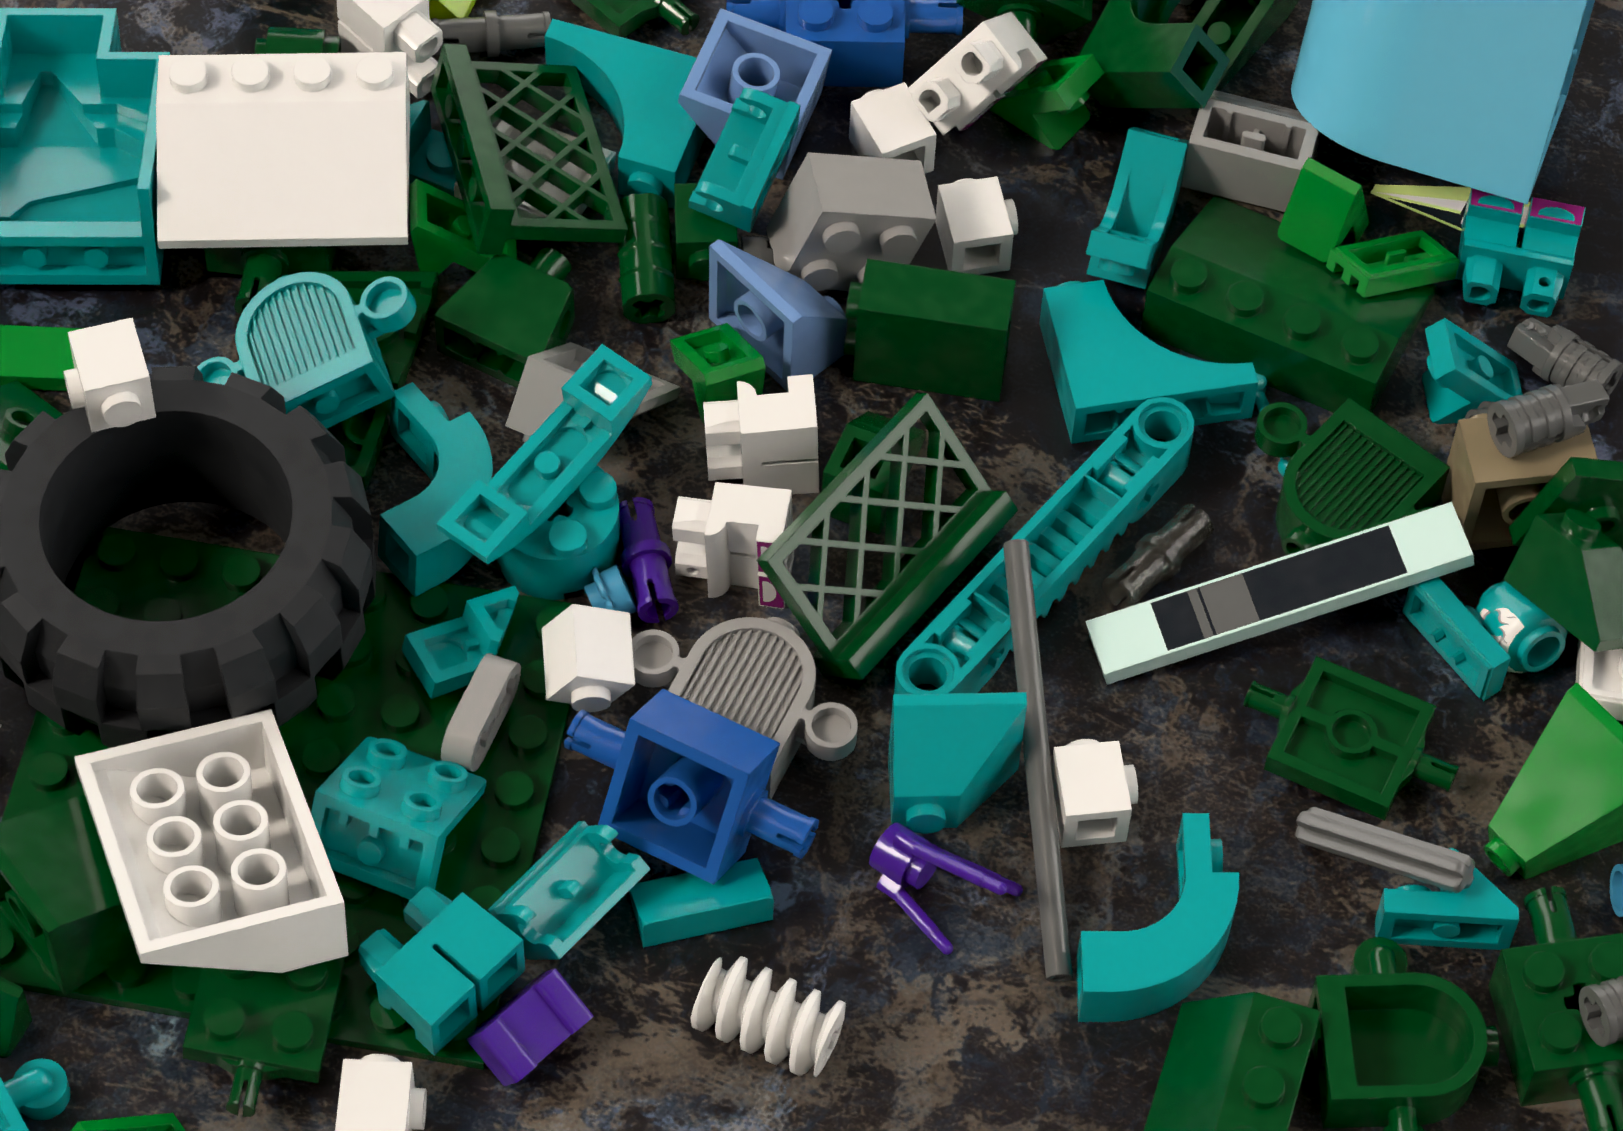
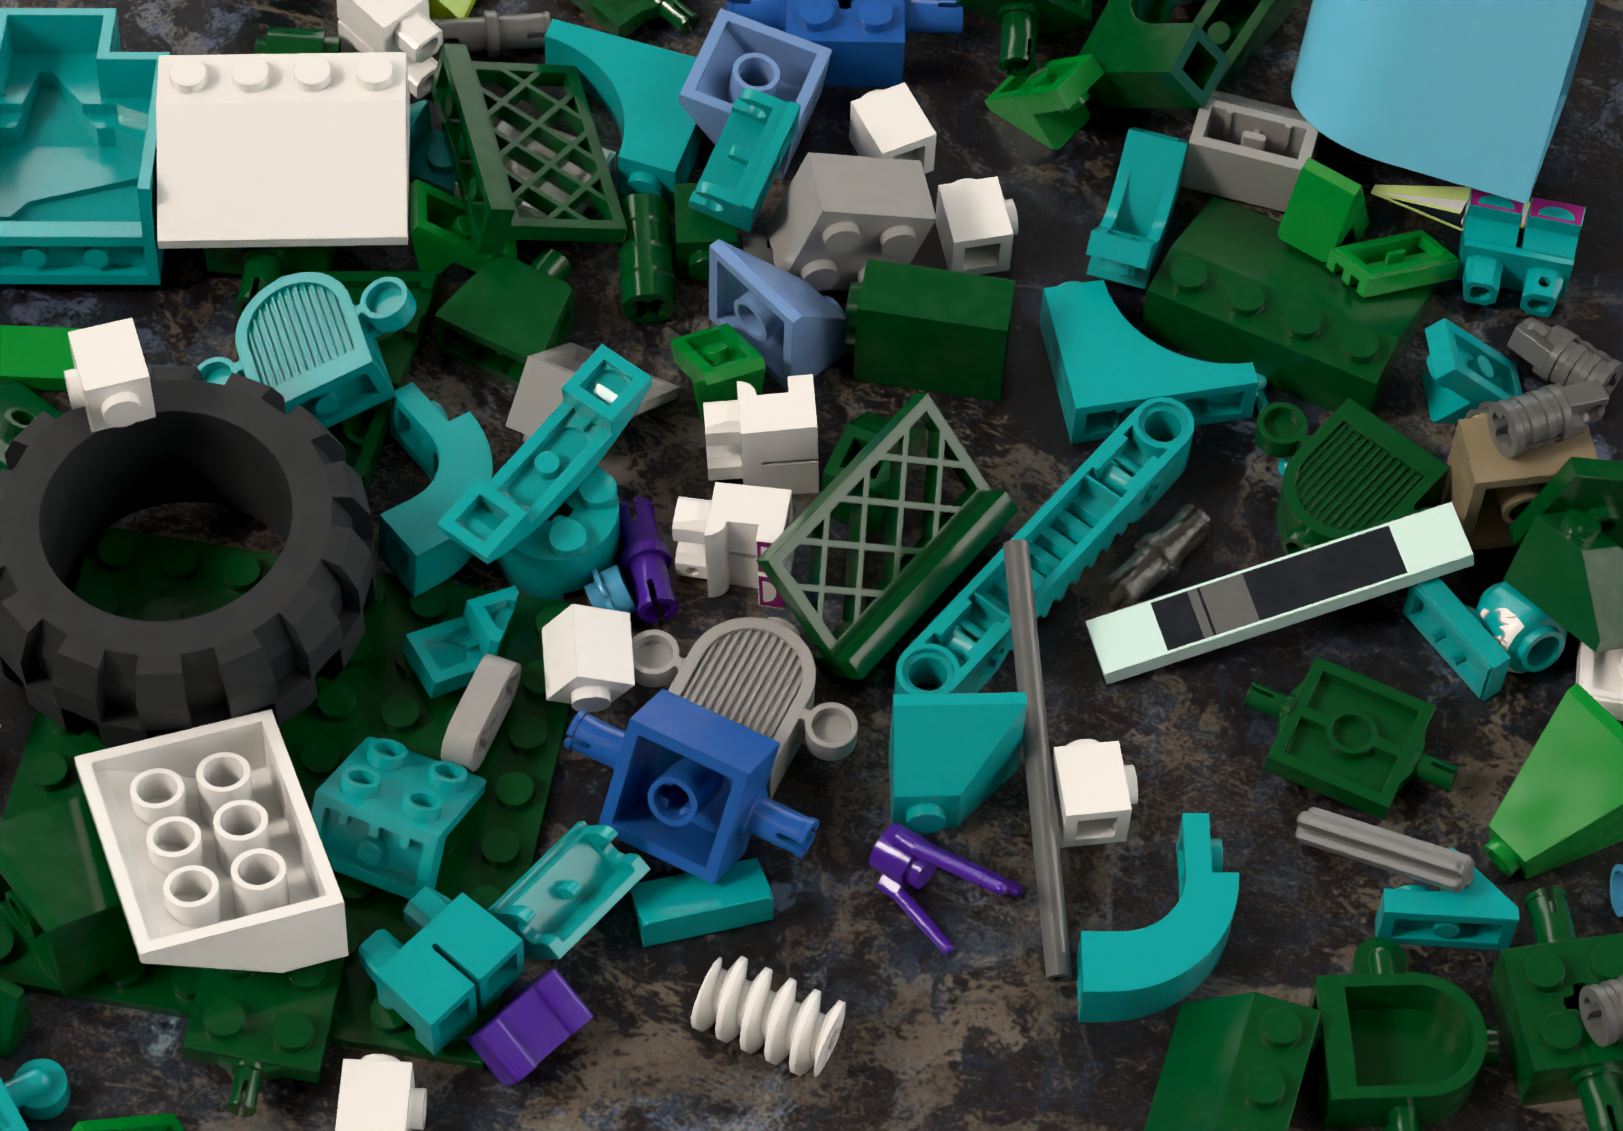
white hips [907,12,1048,136] -> none

